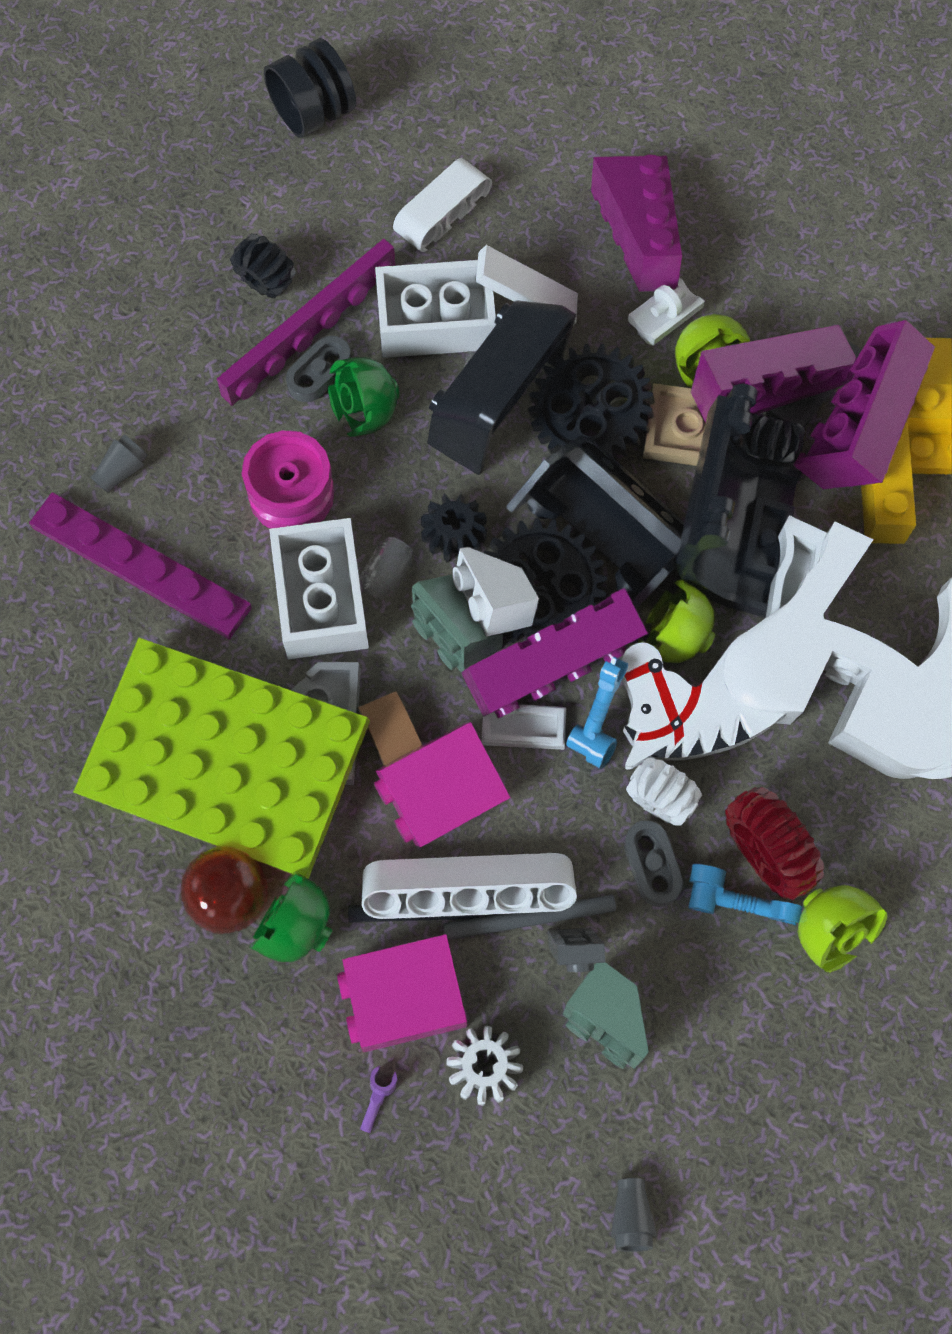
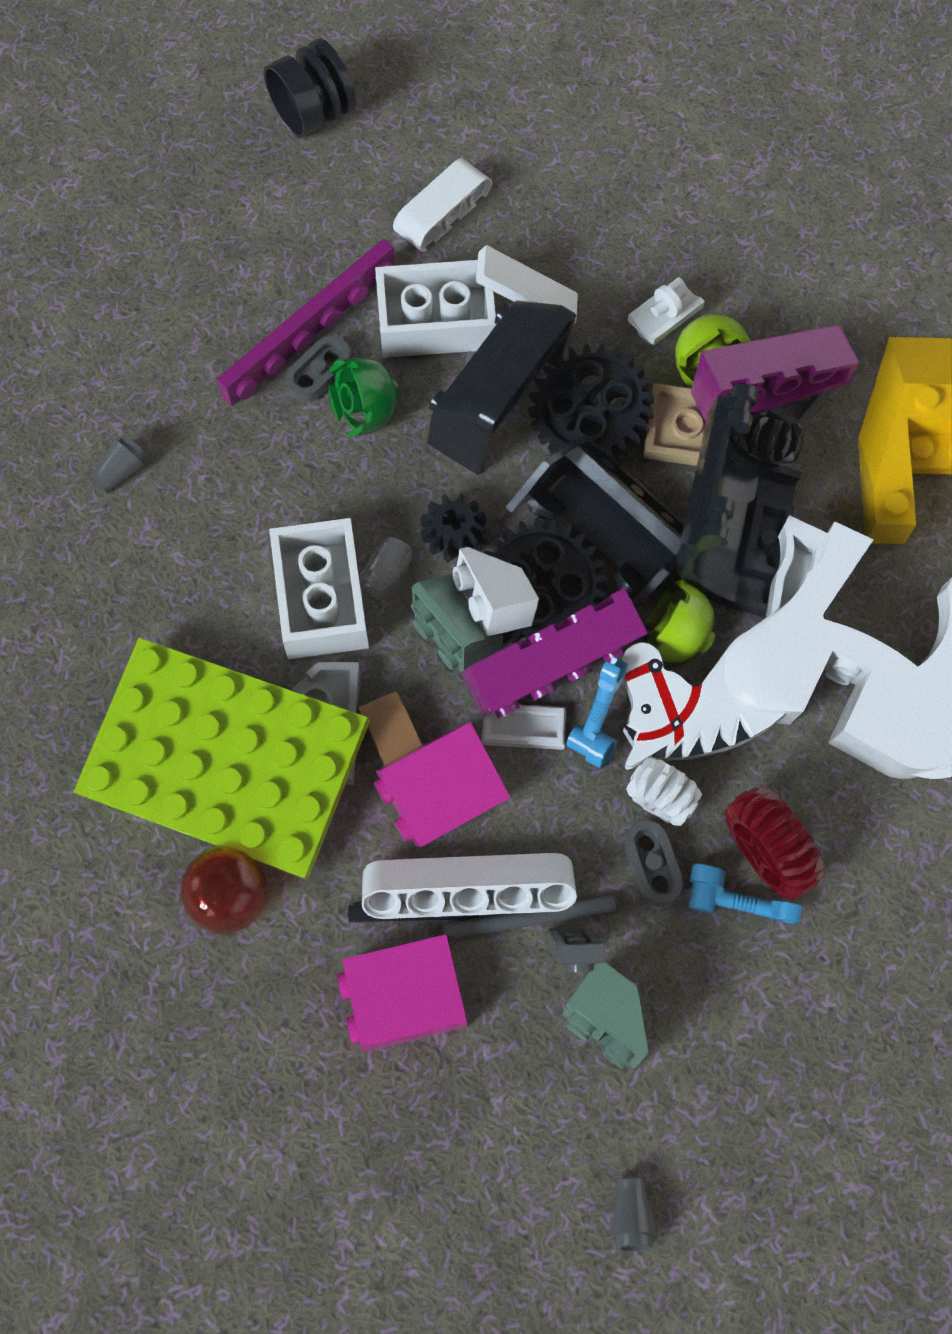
magenta plate [29,492,252,640] -> none
black gear [230,233,296,299] -> none
dark pink wheel [241,430,335,529] -> none
green cylinder [249,872,332,962] -> none
medium lavender hand [360,1066,397,1133] -> none
white gear [446,1026,523,1106] -> none
magenta wedge [591,154,682,292] -> none
magenta wedge [793,320,935,490] -> none
lime cylinder [797,885,888,973] -> none

